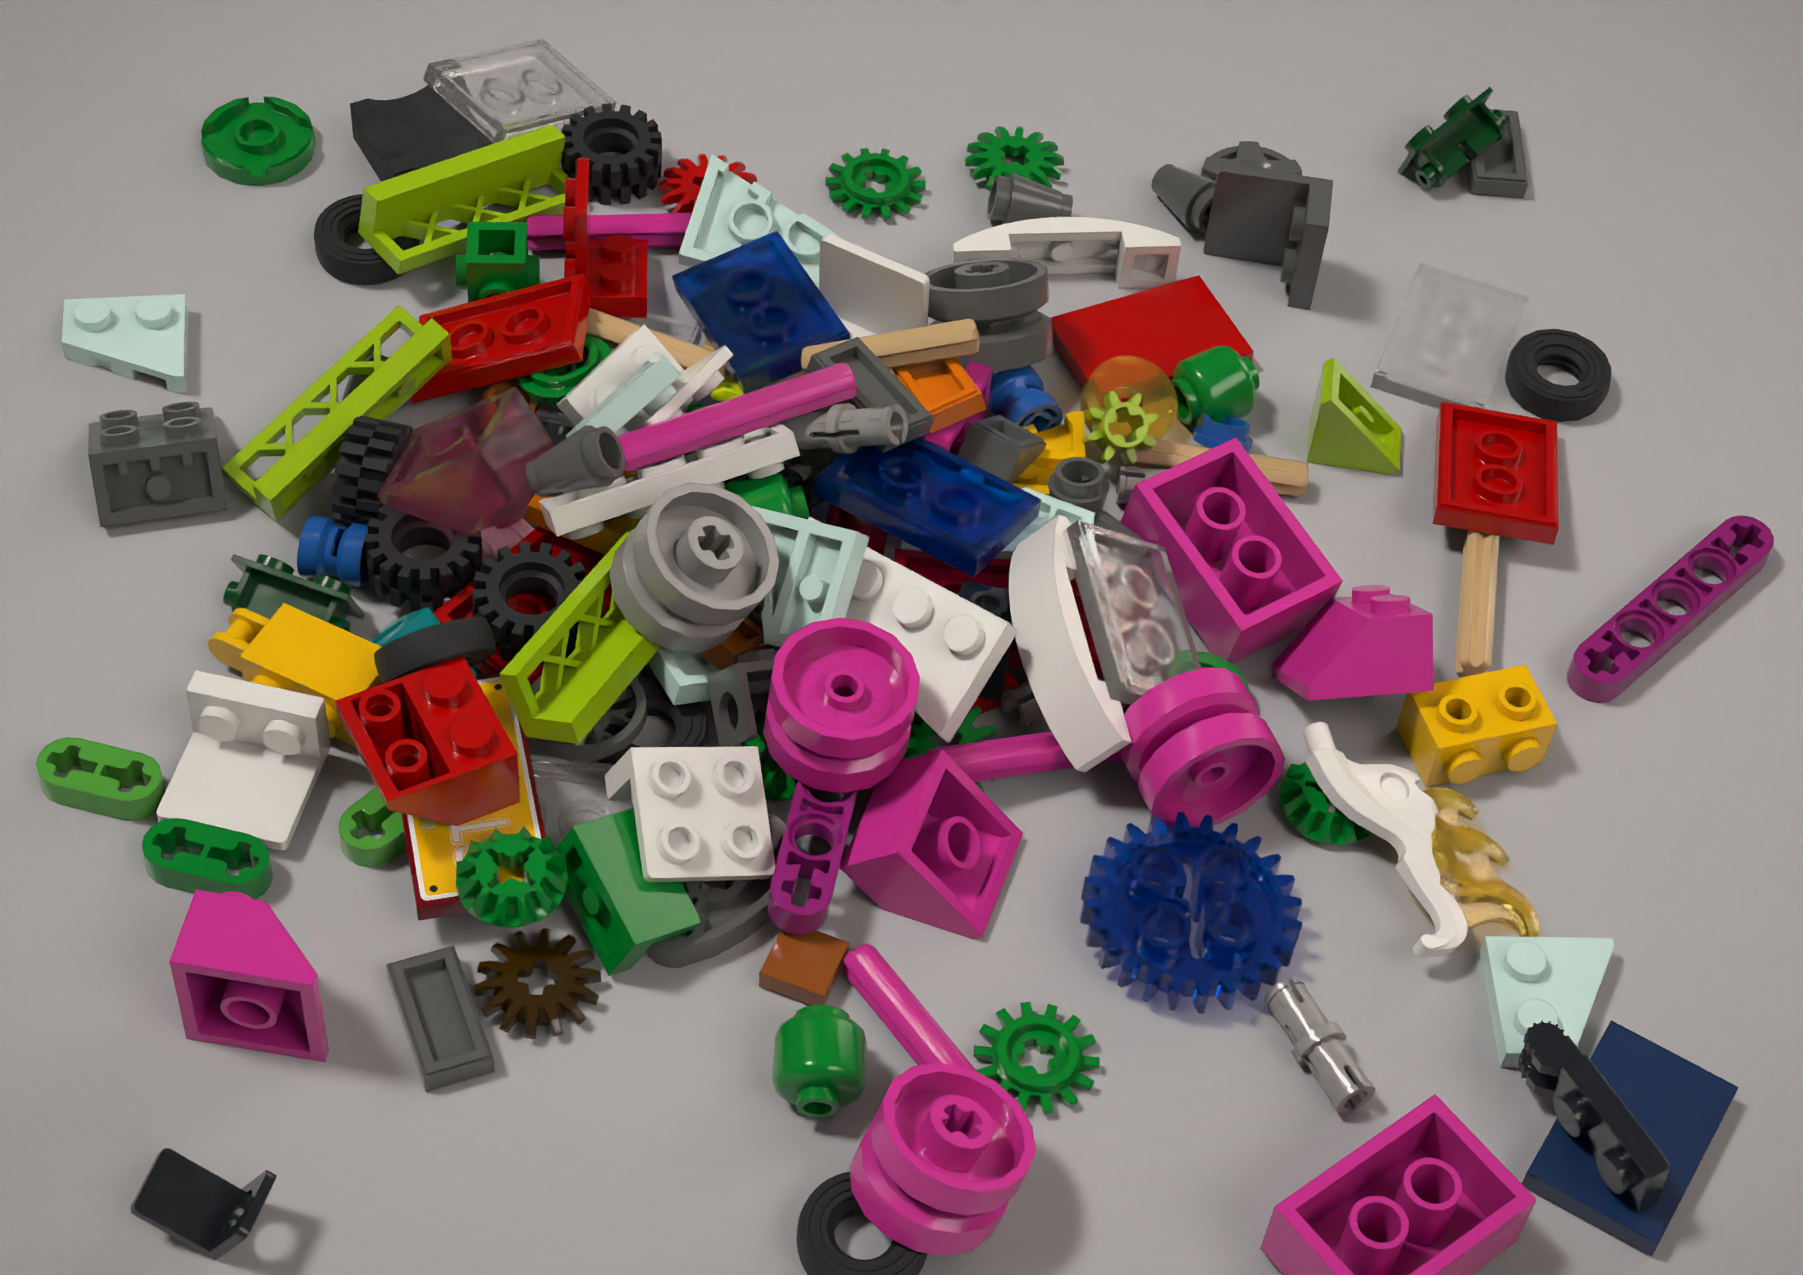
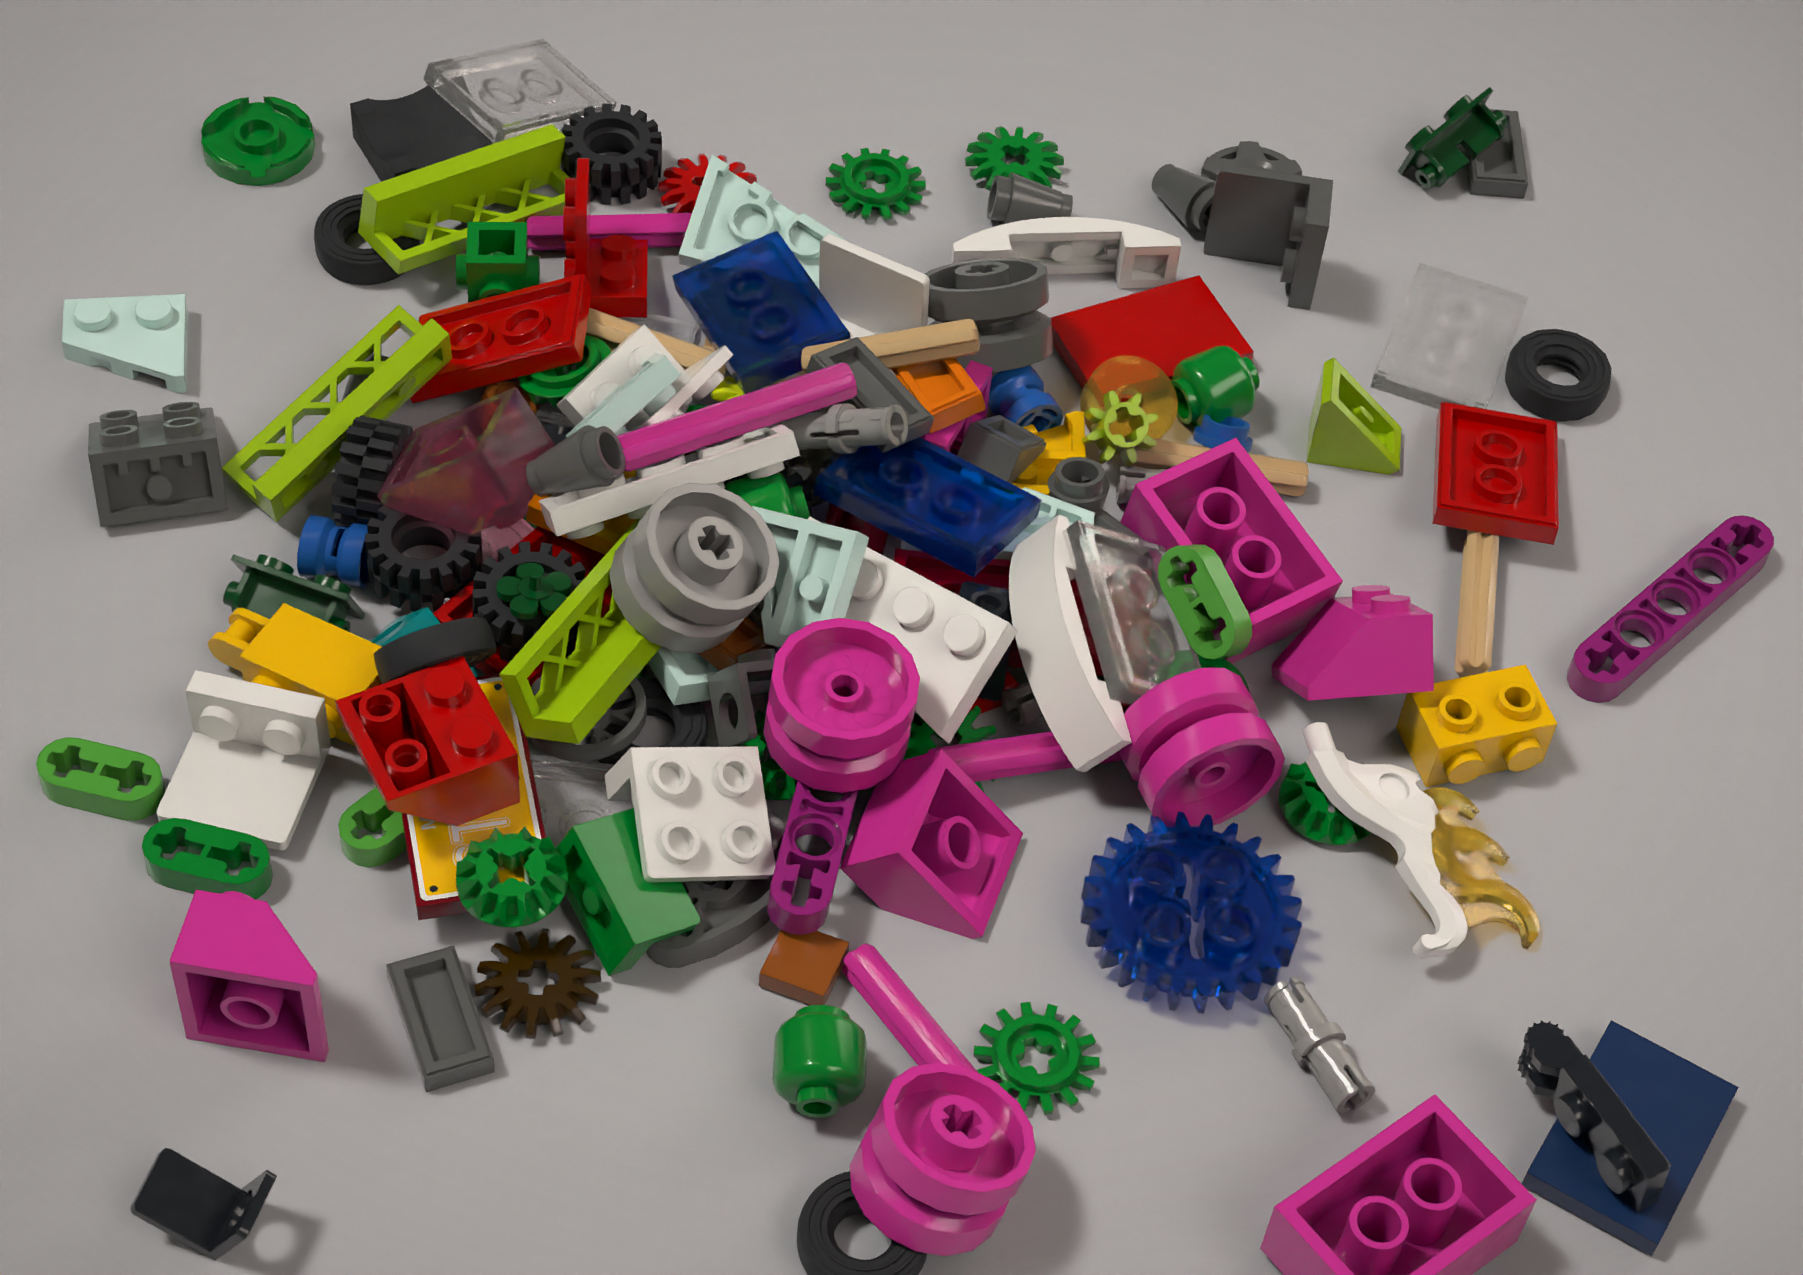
light aqua wing [1479,936,1615,1068] -> none
none -> dark green plant [496,563,572,620]
none -> bright green beam [1158,544,1252,659]

